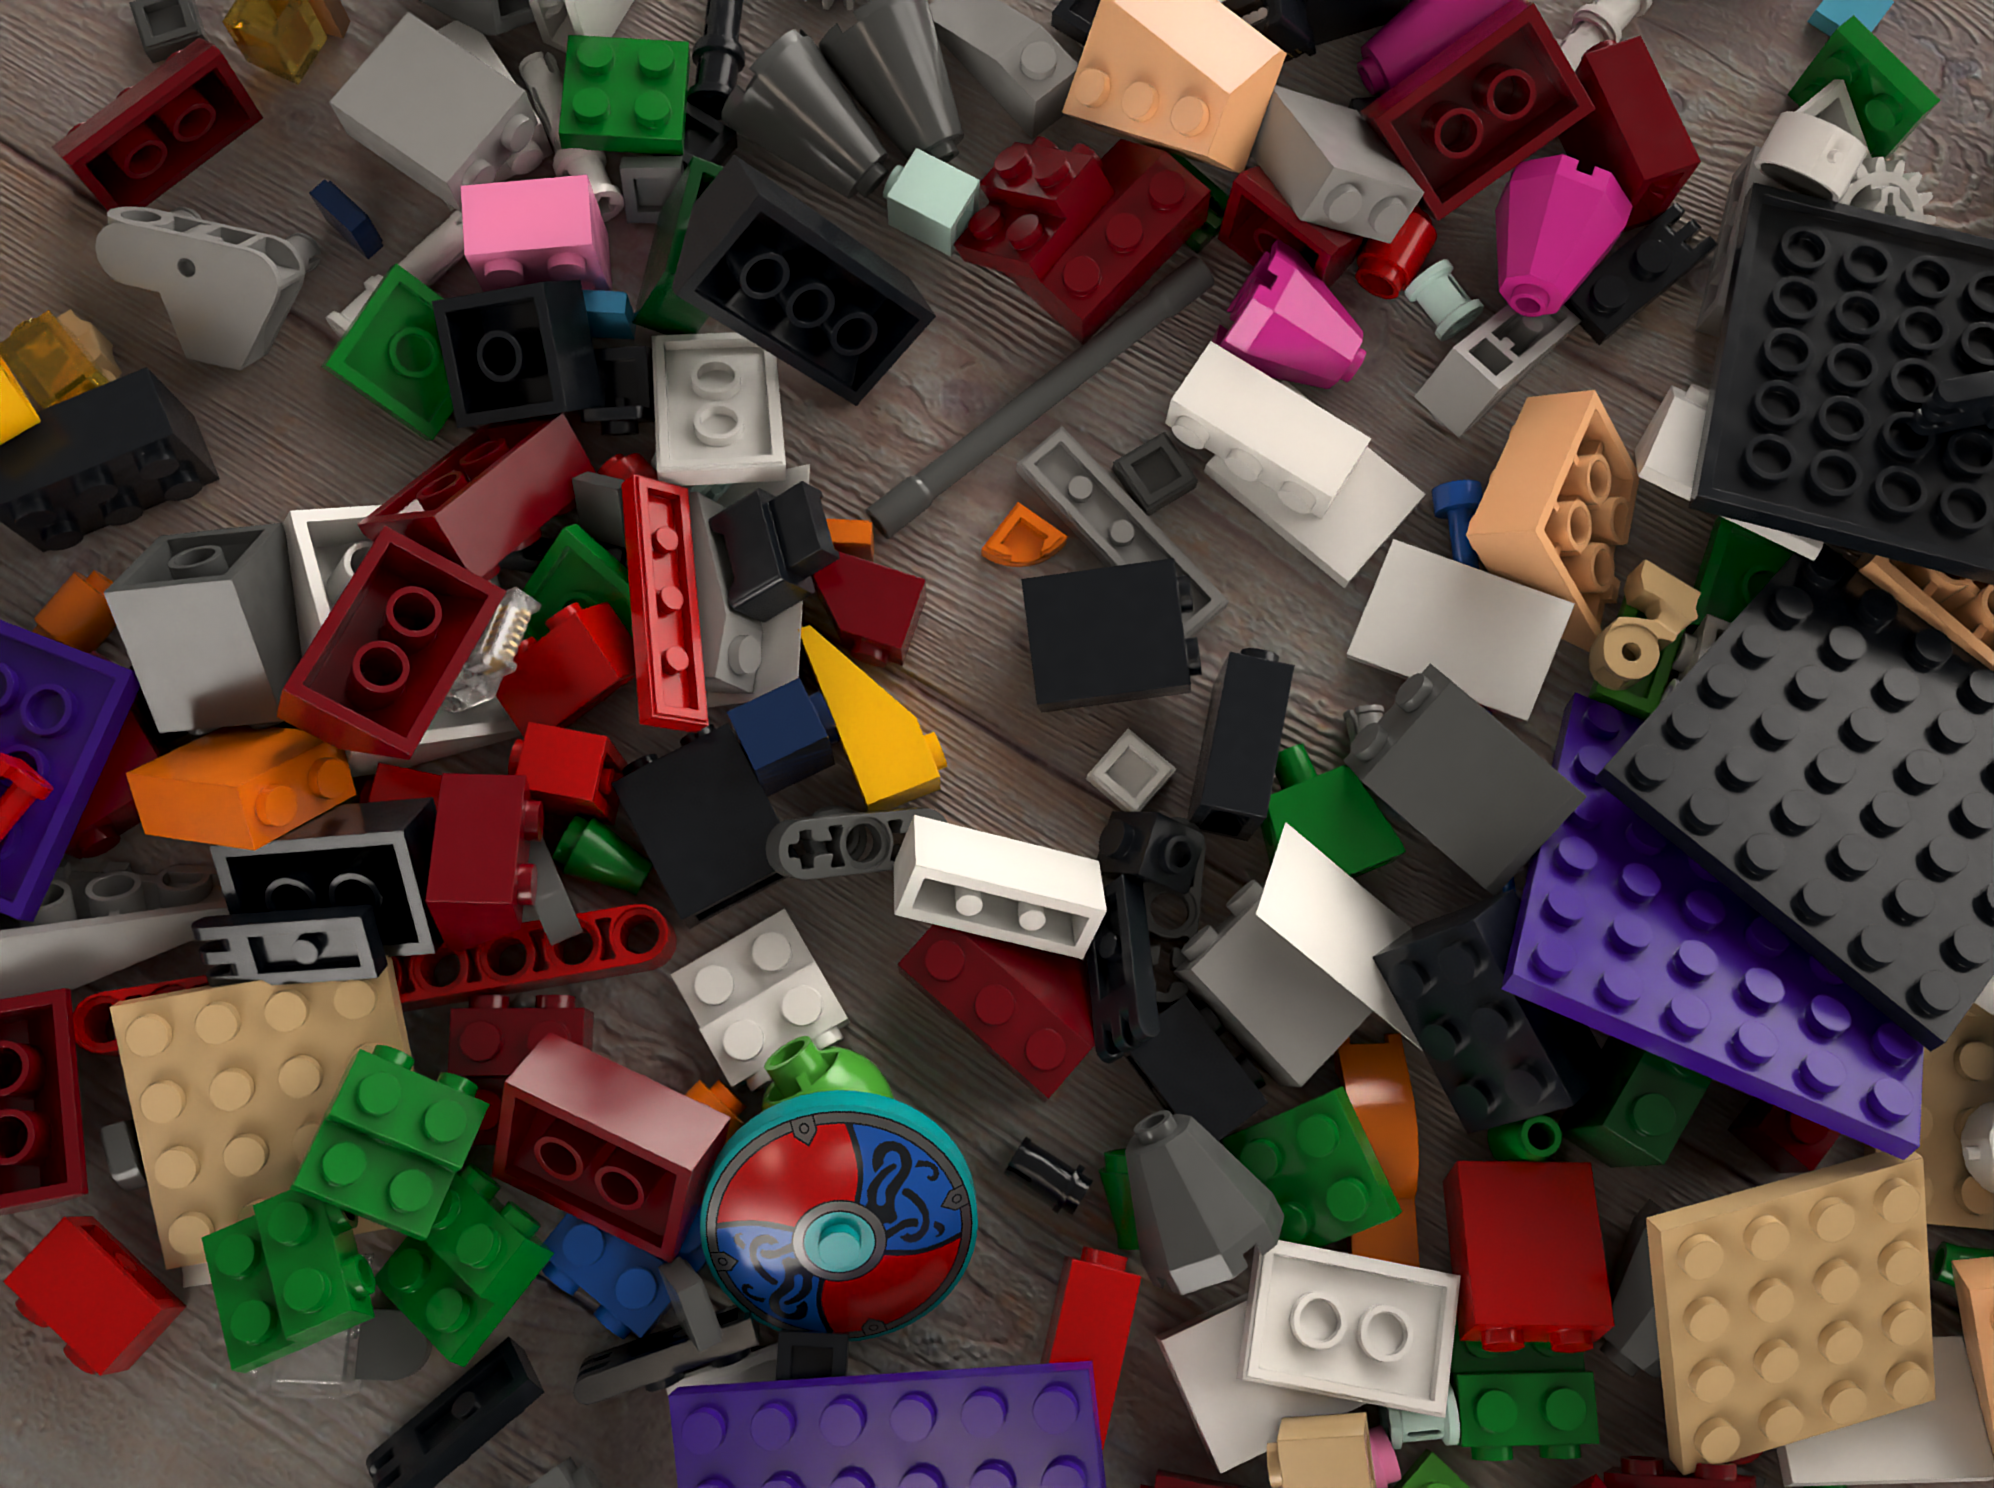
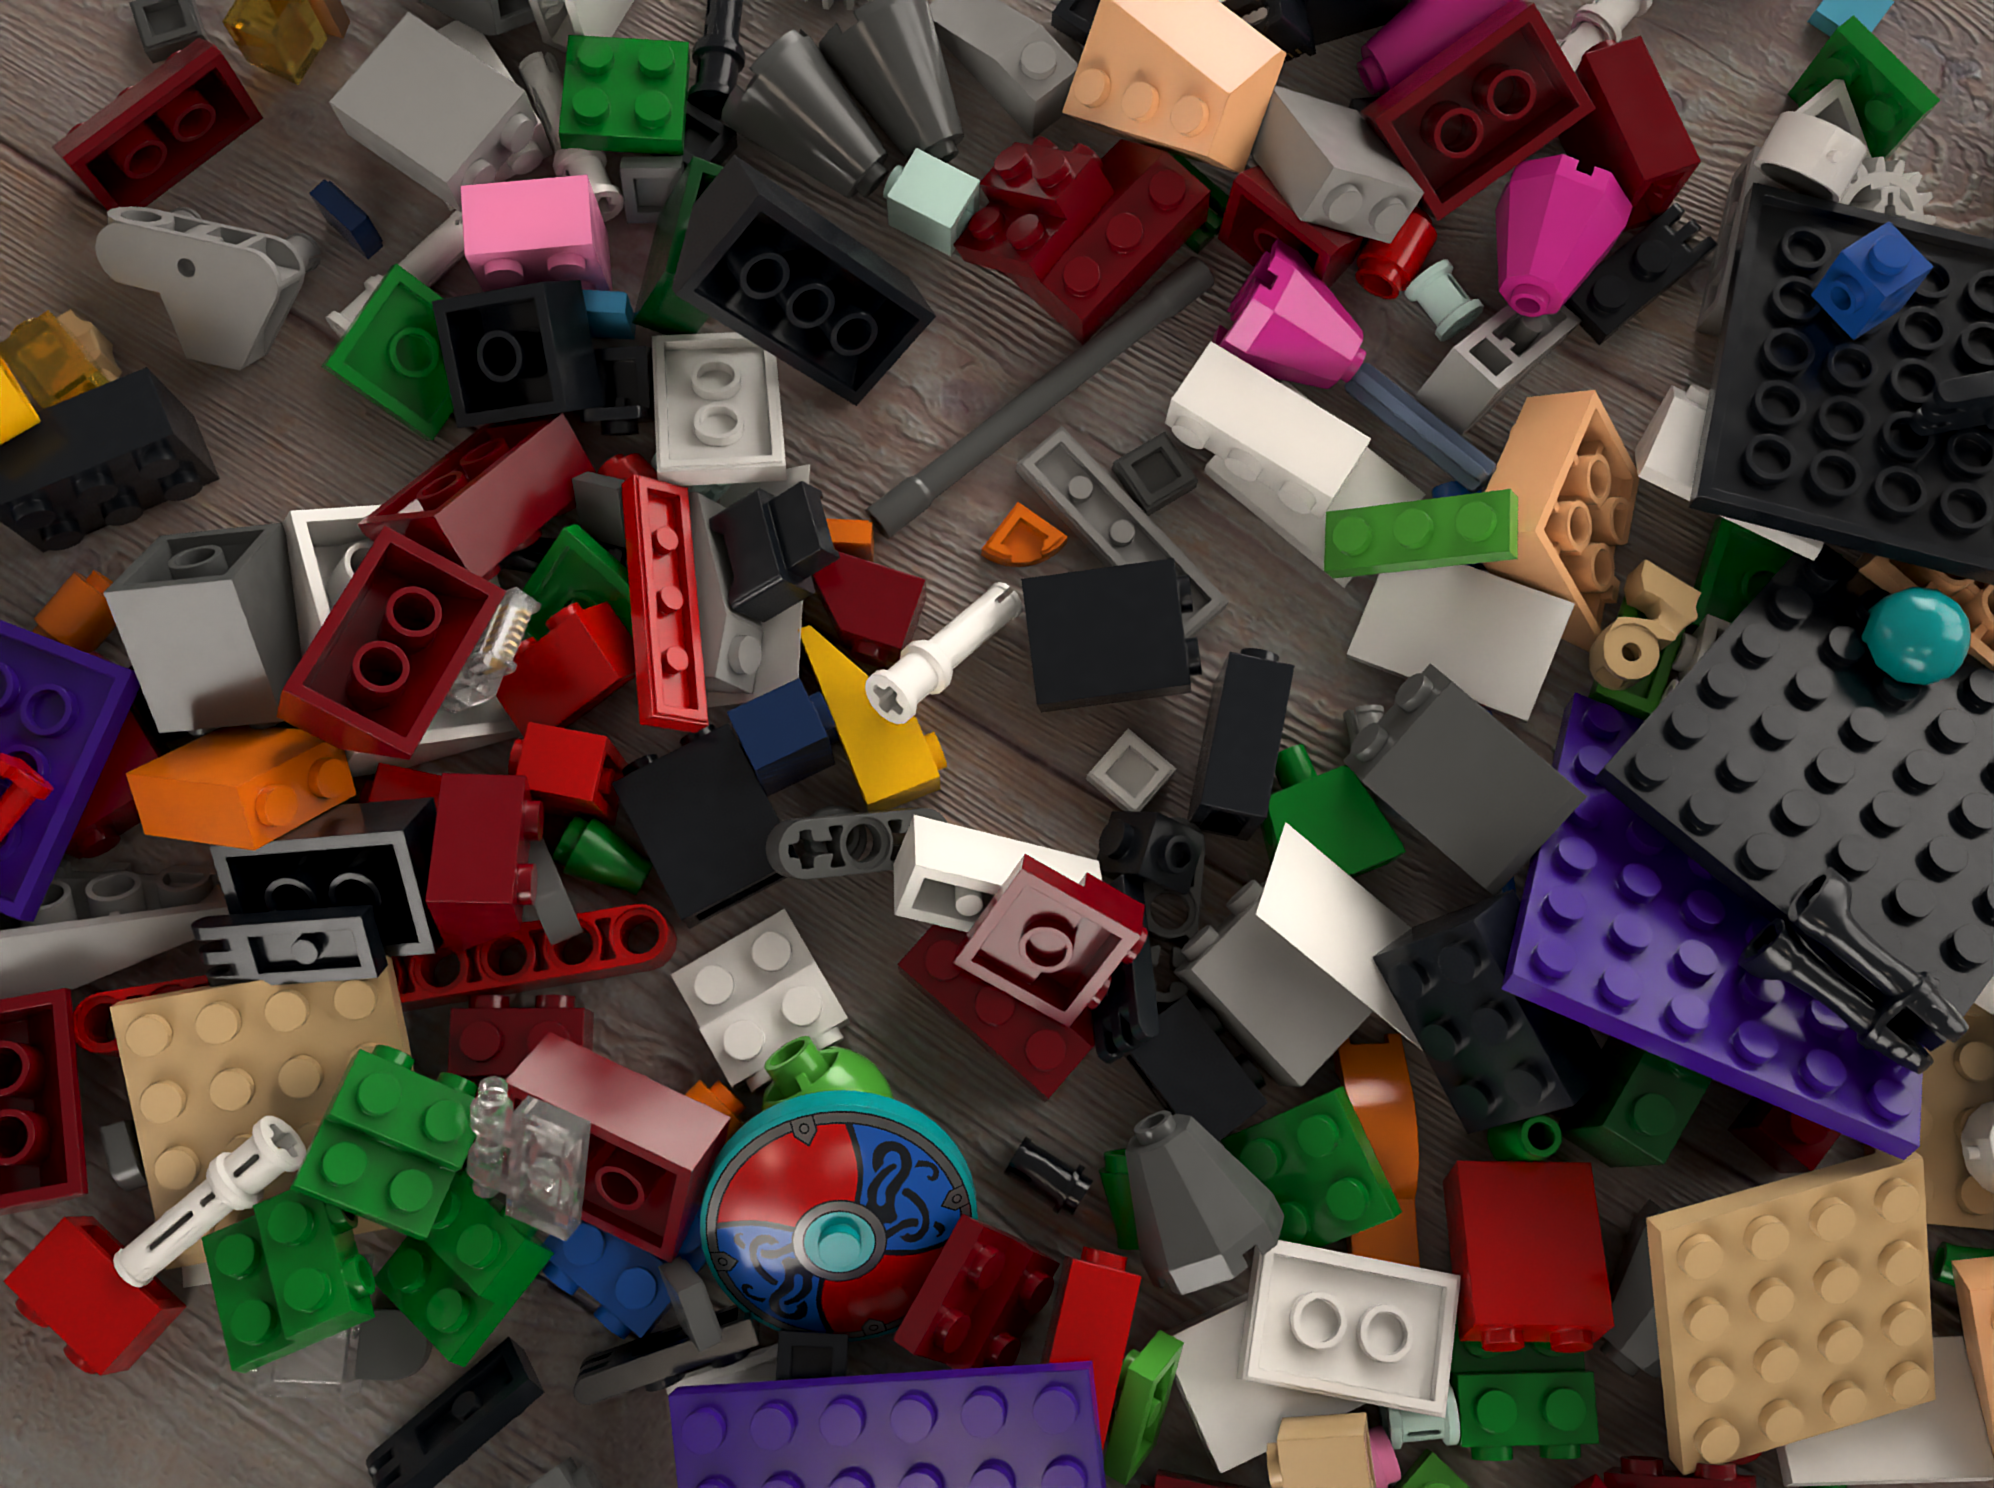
none -> white pin [113,1116,307,1288]
none -> clear plate [467,1076,591,1241]
none -> white pin [865,582,1022,724]
none -> dark red plate [893,1213,1060,1369]
none -> plate [953,854,1148,1027]
none -> bright green plate [1104,1329,1184,1486]
none -> bright green plate [1324,489,1518,579]
none -> sand blue axle [1344,363,1497,493]
none -> black piece [1738,867,1969,1074]
none -> blue brick [1811,221,1934,340]
none -> teal hair [1861,586,1971,685]

